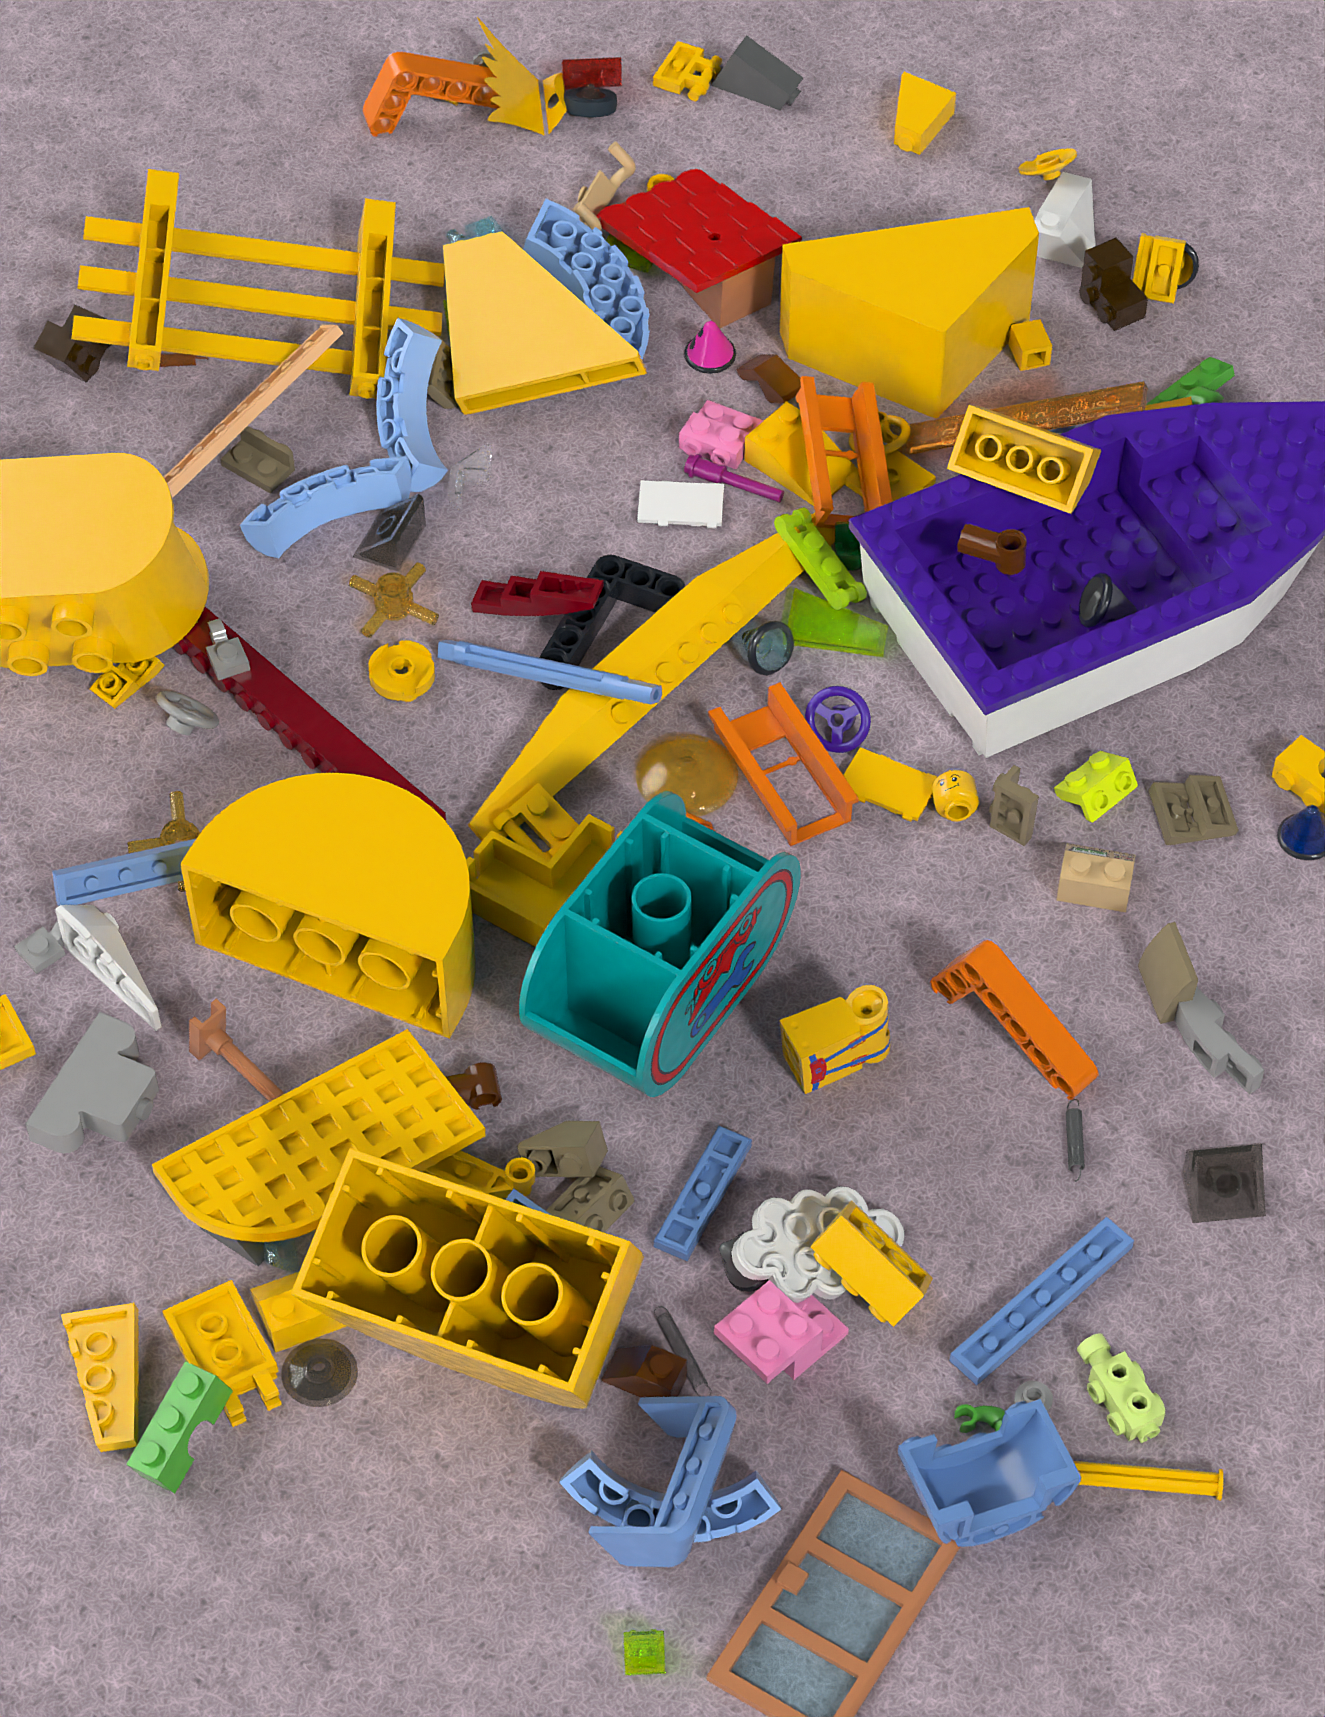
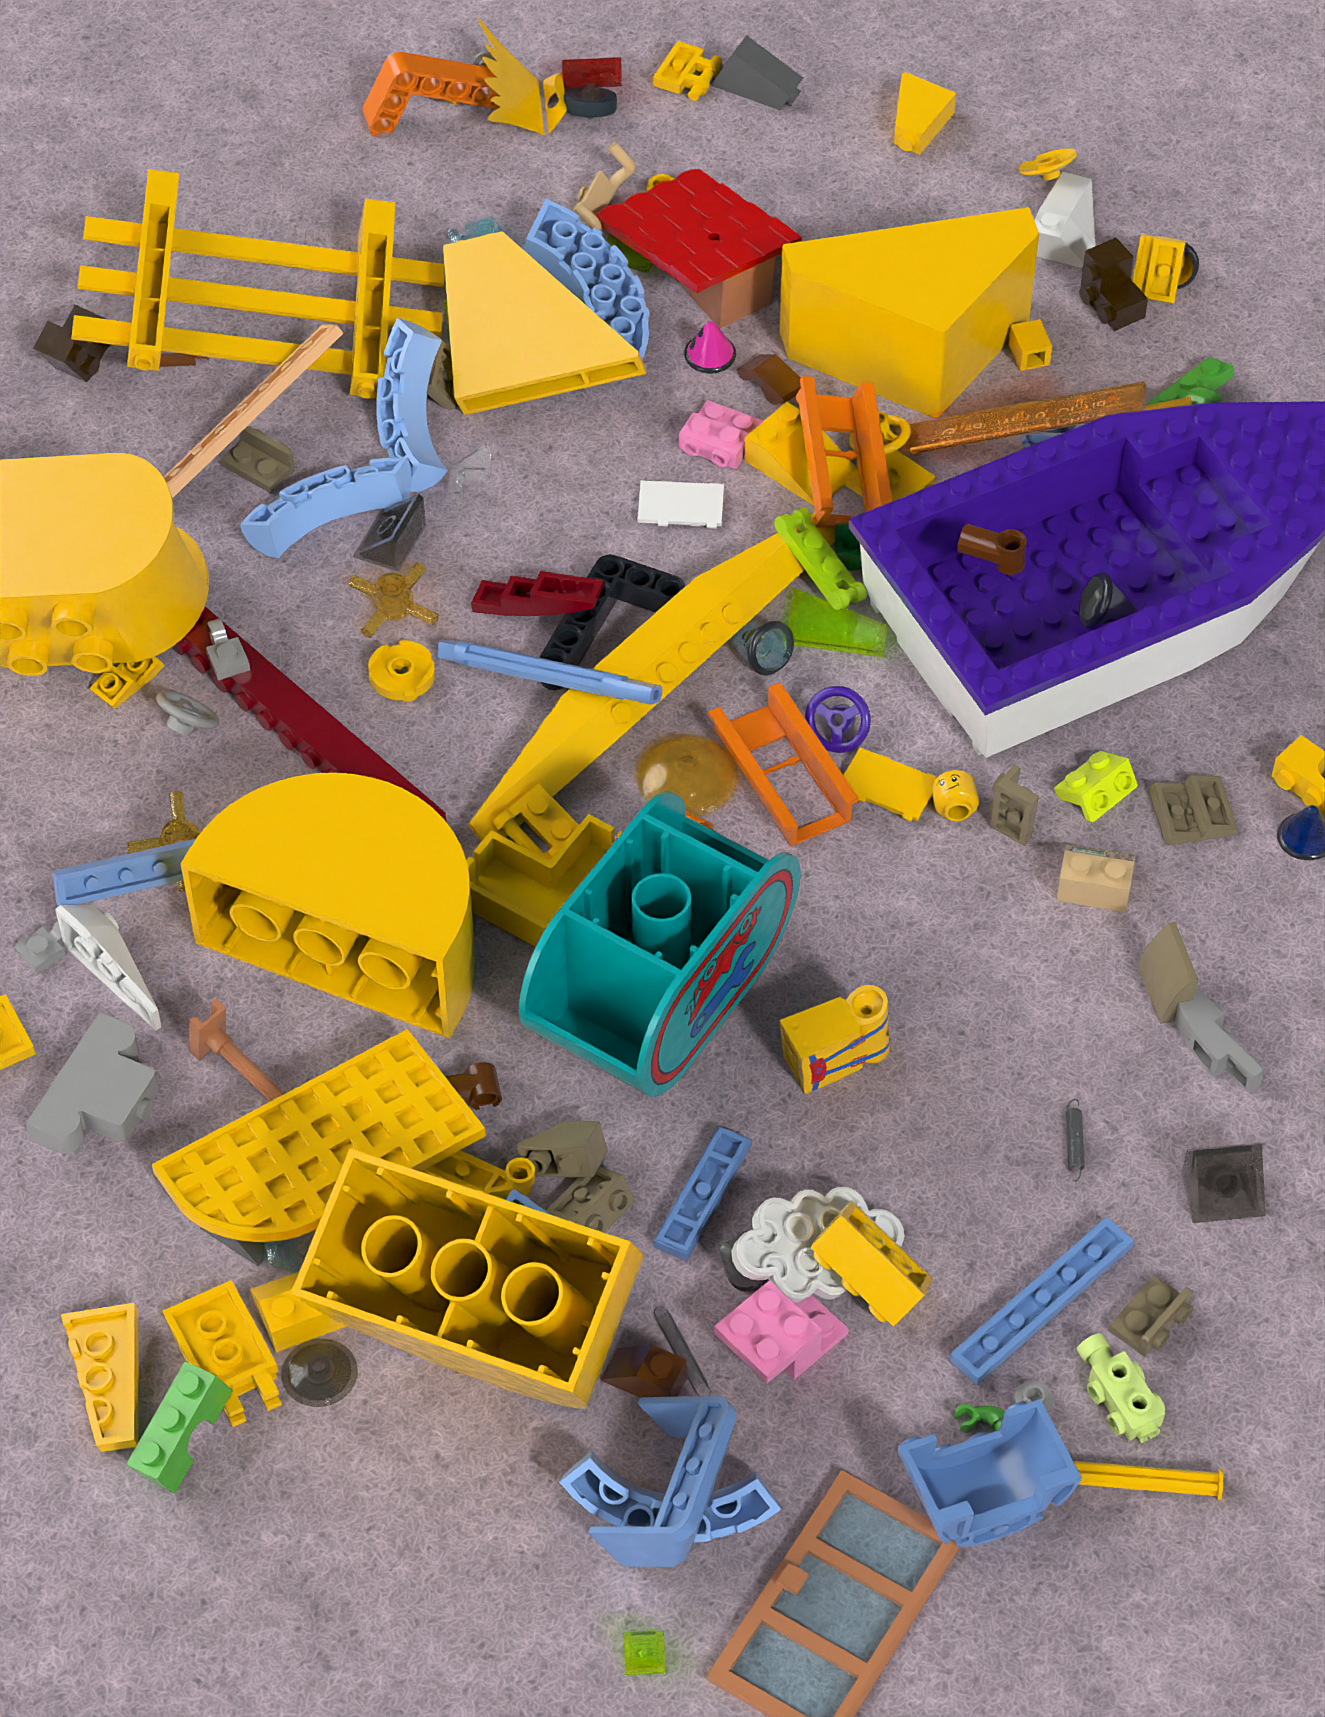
magenta pin [684,454,784,503] -> none
orange beam [930,940,1098,1100] -> none
yellow slope [947,405,1101,514] -> none
none -> dark tan bracket [1108,1275,1193,1357]

